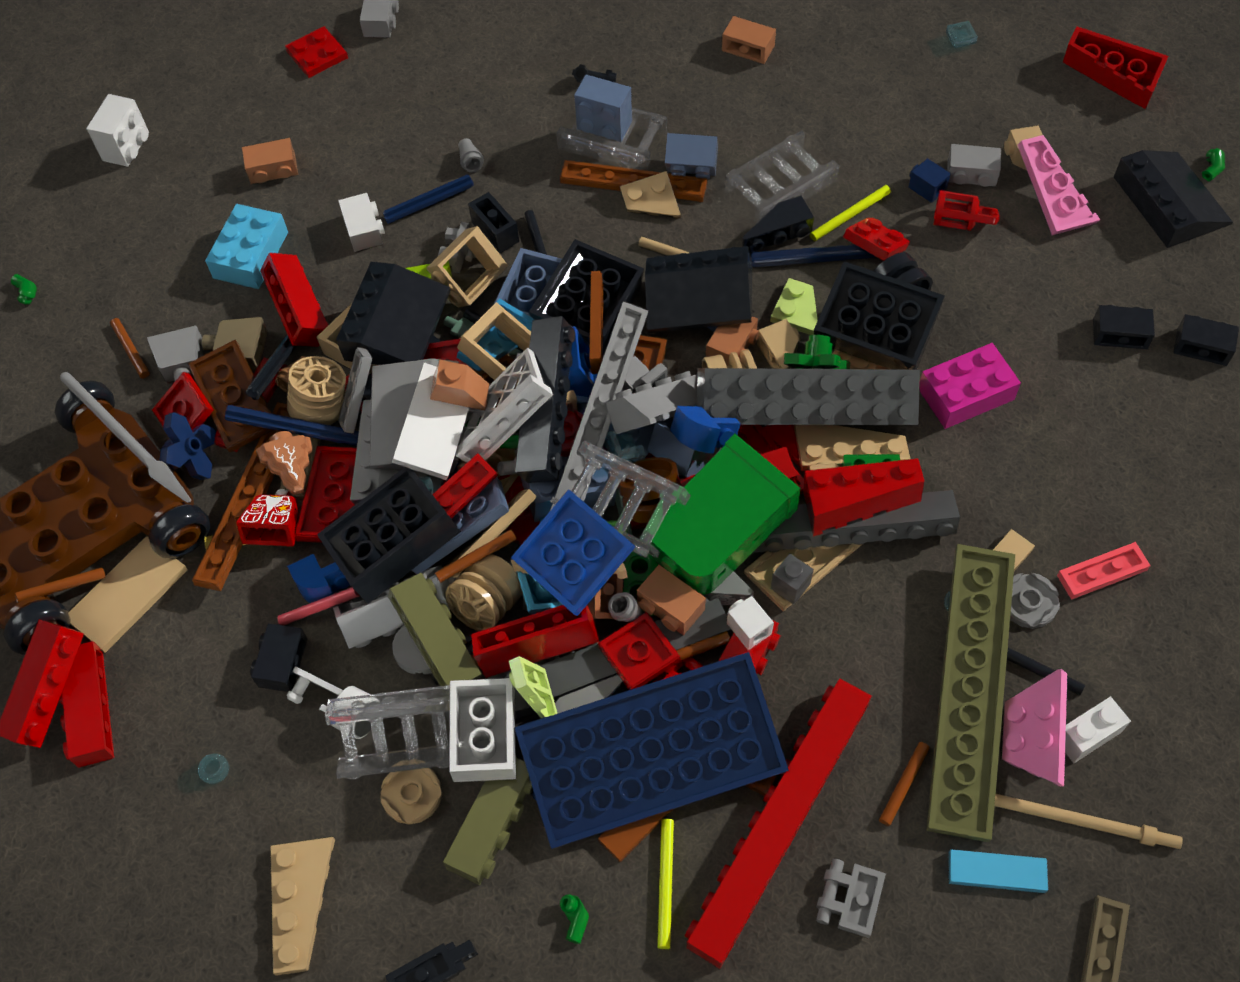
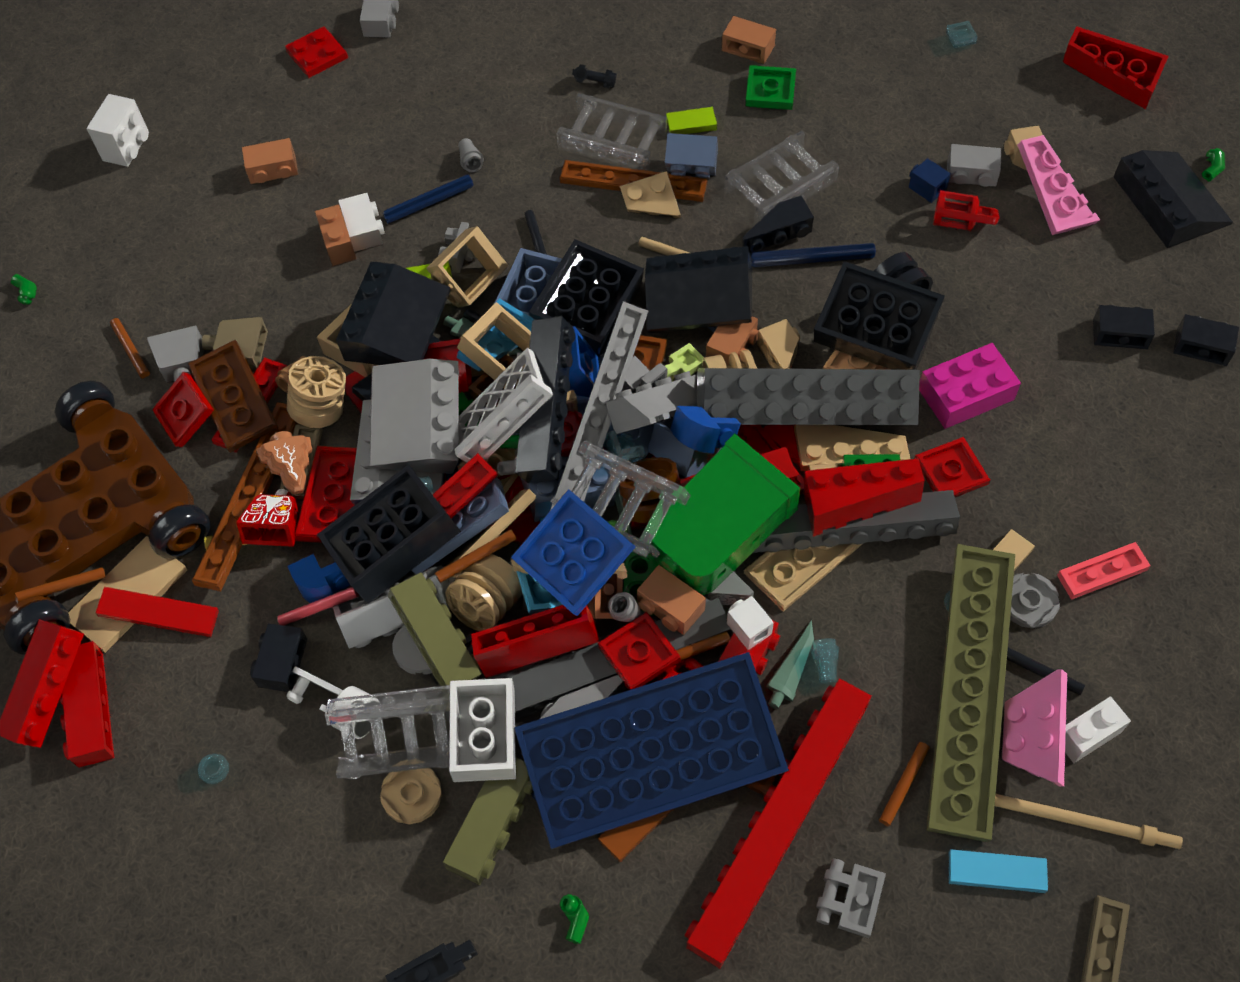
light grey piece [60,372,192,503] -> none
dark blue plant [159,412,216,480] -> none
medium azure brick [205,204,288,289] -> none
dark blue axle [224,405,359,446] -> none
black axle [246,335,296,400] -> none
red brick [260,253,329,347] -> none
tan wing [271,837,335,976] -> none
light grey tile [338,347,372,433] -> none
white tile [392,363,469,480] -> none
nougat slope [430,360,489,411] -> none
black brick [468,192,519,254] -> none
yellowish green wing [509,656,558,719] -> none
sand blue brick [574,75,632,142] -> none
dark orange tile [590,271,603,374] -> none
neon yellow bar [657,819,674,949] -> none
yellowish green wing [770,278,818,335] -> none
flat silver brick [770,553,814,605] -> none
green plant [784,335,850,369] -> none
neon yellow bar [809,185,891,241] -> none
red plate [843,218,910,261] -> none
none -> red tile [96,587,219,637]
none -> nougat brick [315,205,356,266]
none -> yellowish green plate [665,343,704,382]
none -> lime tile [666,107,717,134]
none -> green plate [745,65,796,110]
none -> sand green bar [766,620,814,709]
none -> clear light blue cone [810,638,840,684]
none -> red tile [914,437,990,497]

